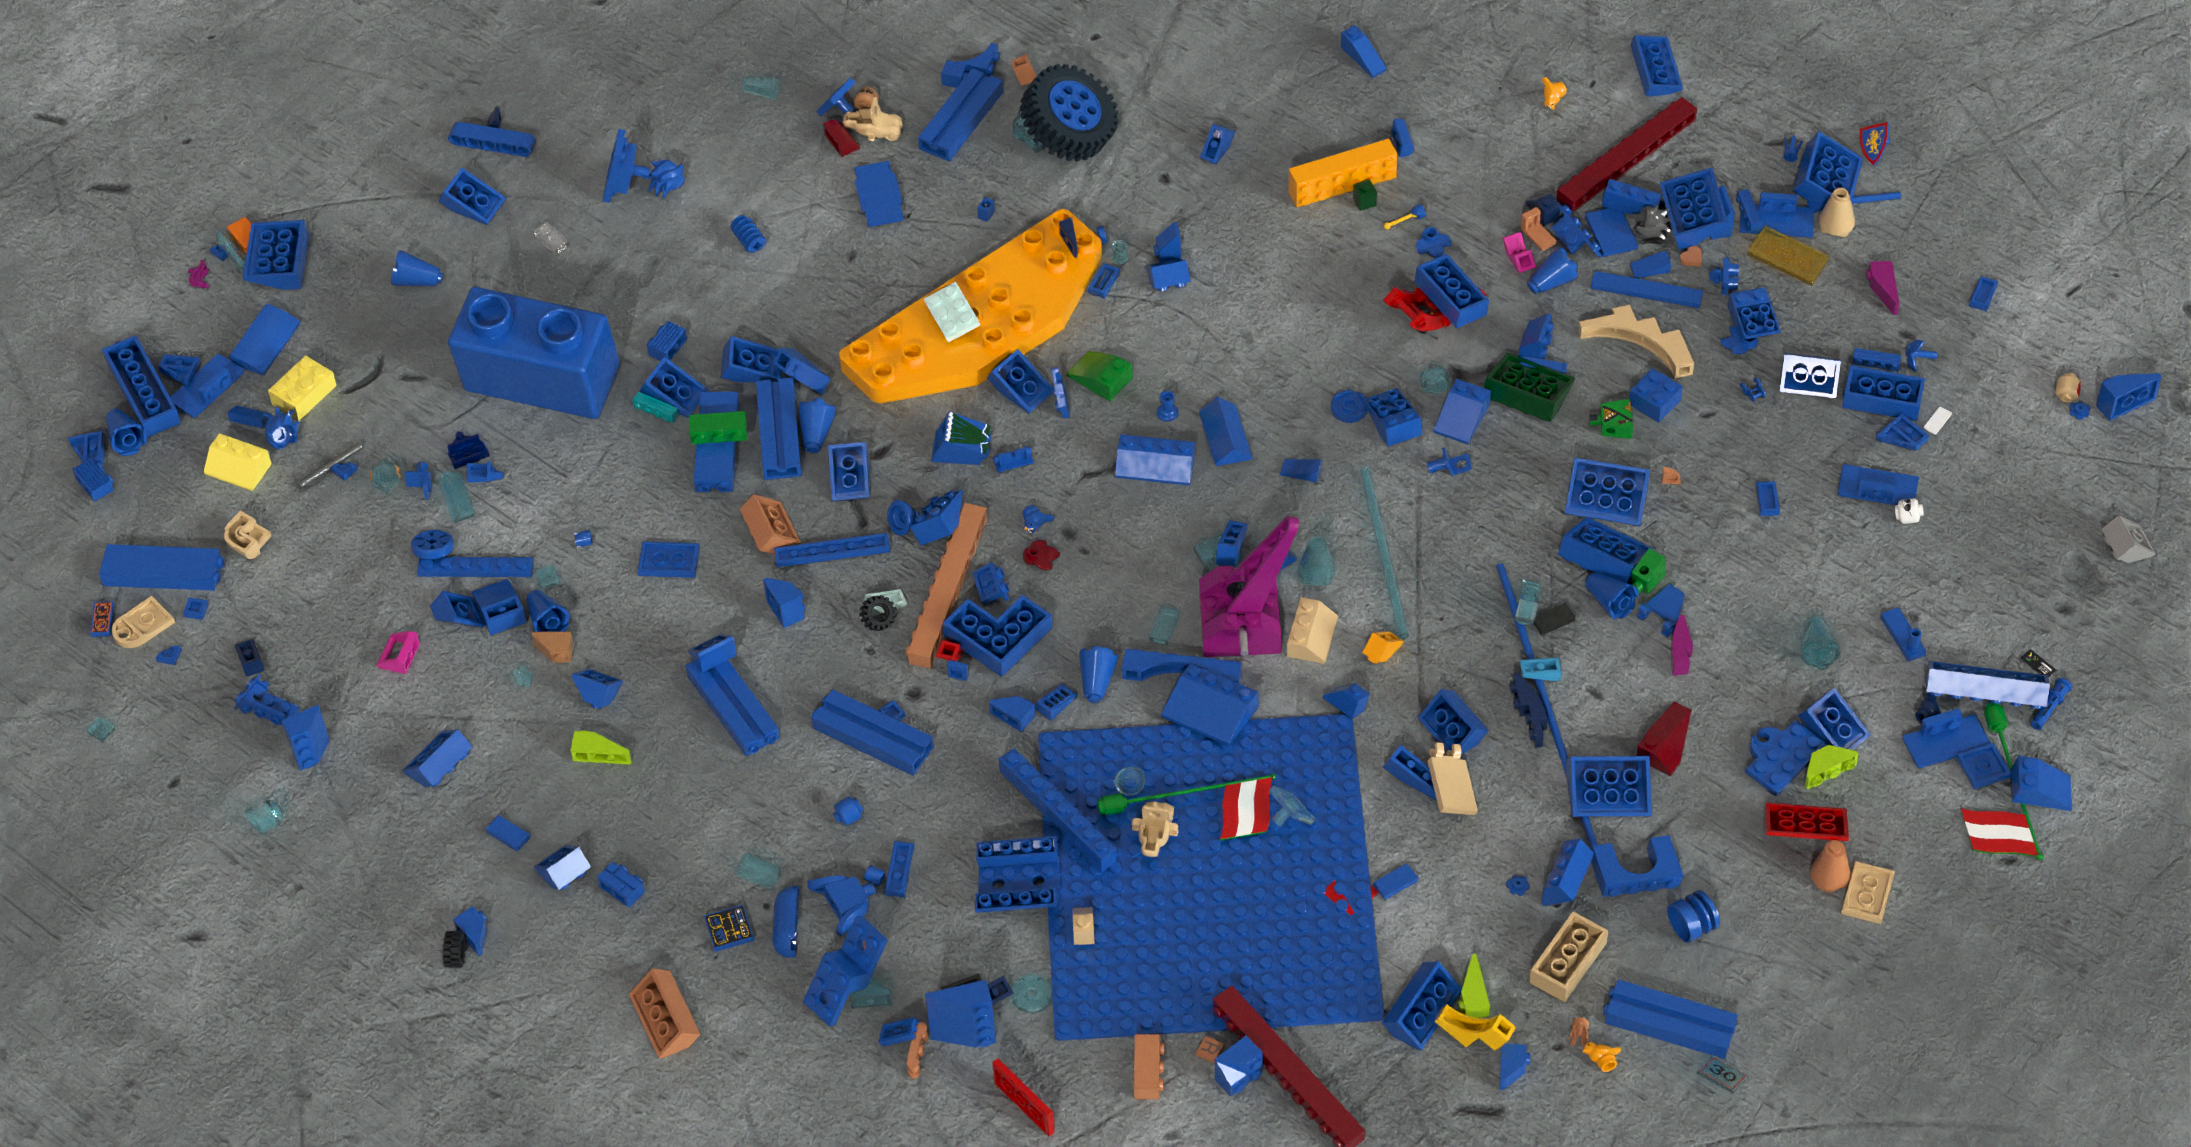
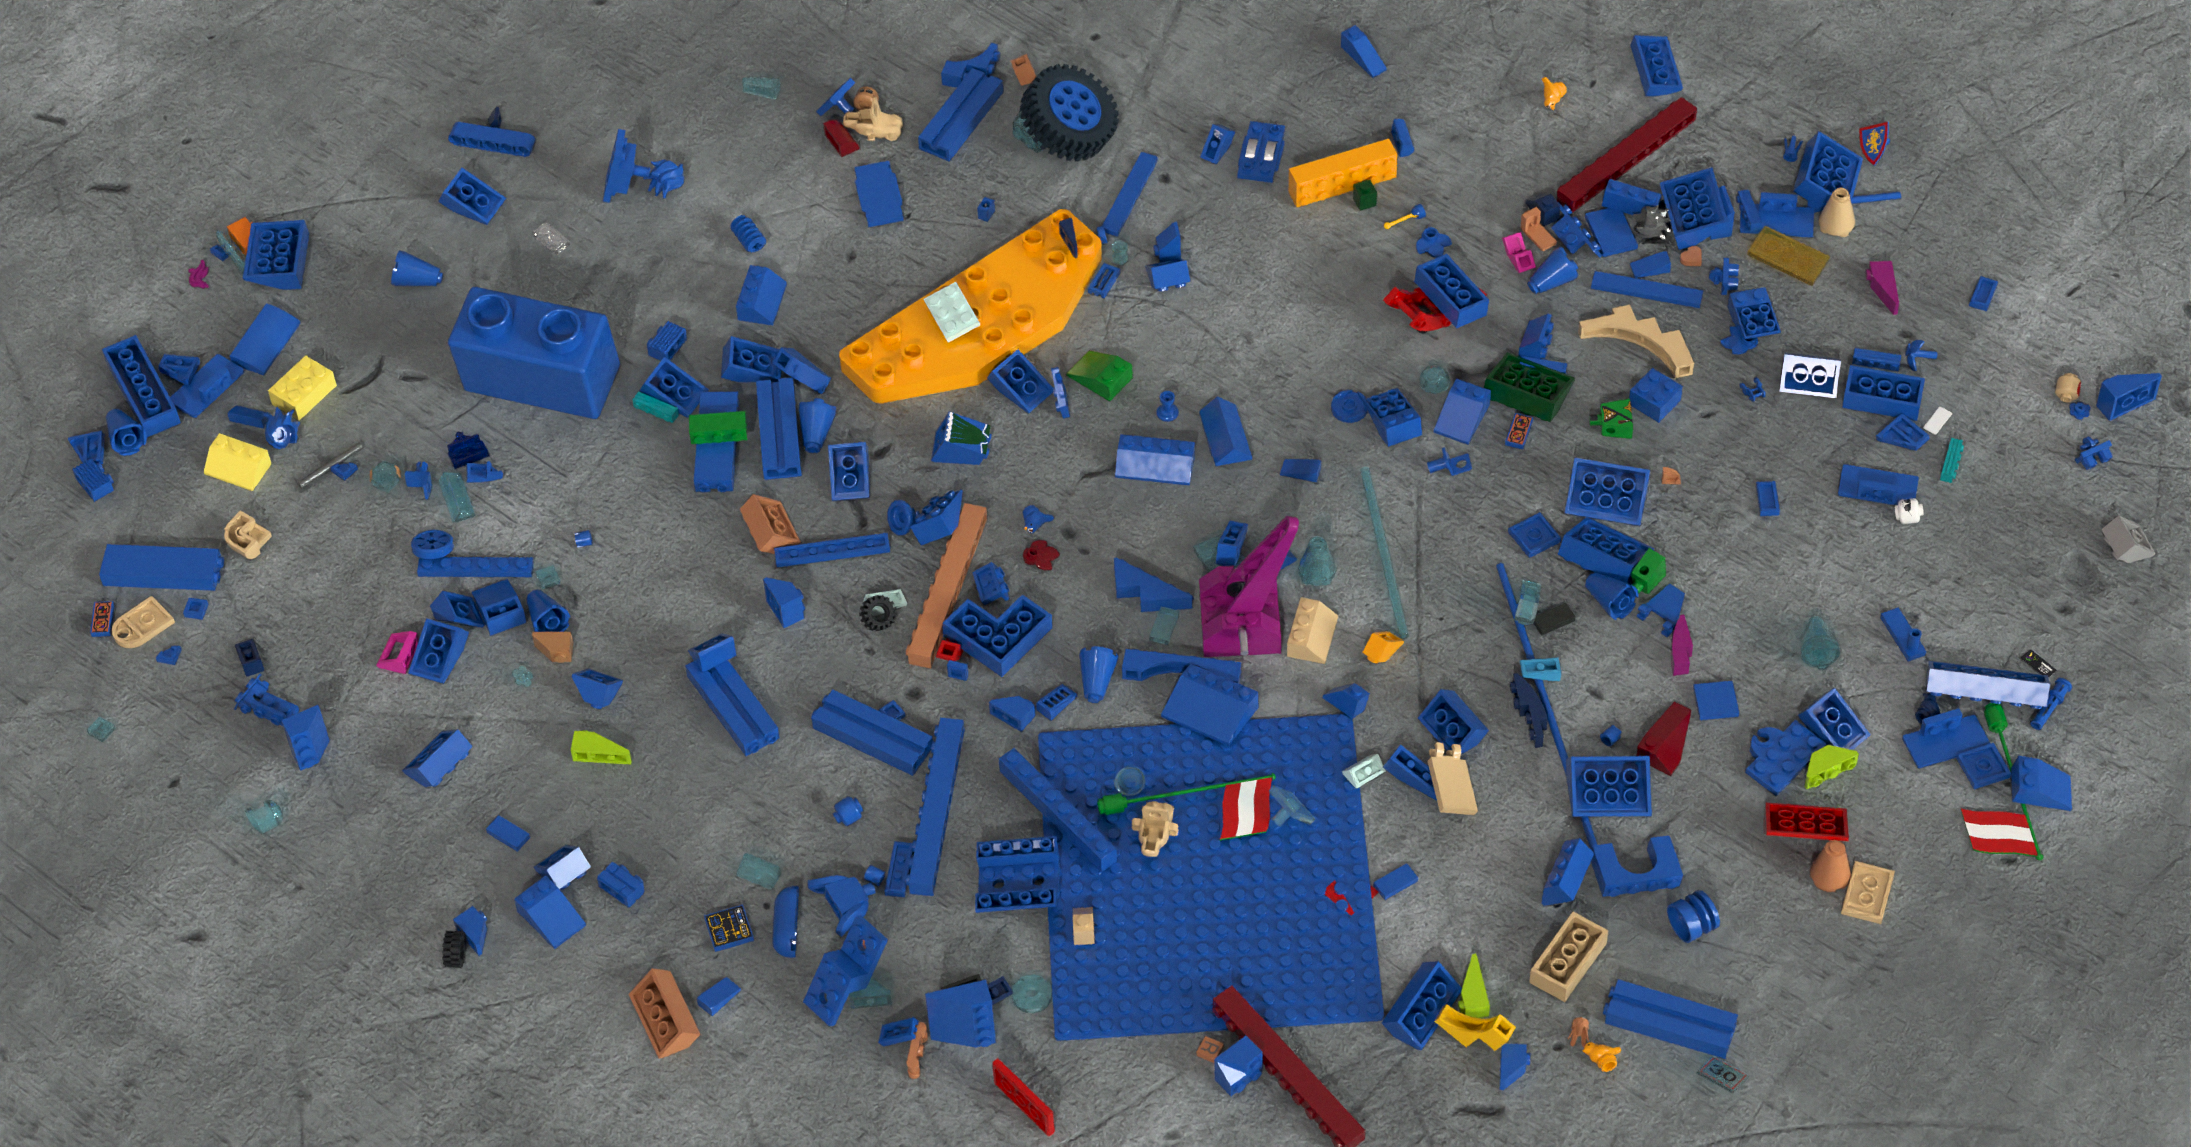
blue tile [638,541,700,578] -> none
blue hinge [993,446,1034,473] -> none
nougat brick [1134,1034,1164,1099] -> none
blue plant [1506,876,1530,896] -> none
none -> blue slope [408,618,469,684]
none -> blue slope [514,876,586,949]
none -> blue slope [697,977,741,1017]
none -> blue slope [736,265,787,325]
none -> blue brick [906,718,965,896]
none -> blue tile [1102,152,1158,237]
none -> blue slope [1114,558,1194,612]
none -> blue piece [1237,121,1285,183]
none -> light aqua slope [1342,754,1386,788]
none -> tile [1505,413,1533,449]
none -> blue tile [1508,512,1561,558]
none -> blue hose [1600,725,1622,747]
none -> blue tile [1693,681,1739,720]
none -> teal piece [1940,437,1964,483]
none -> blue hips [2075,436,2113,470]

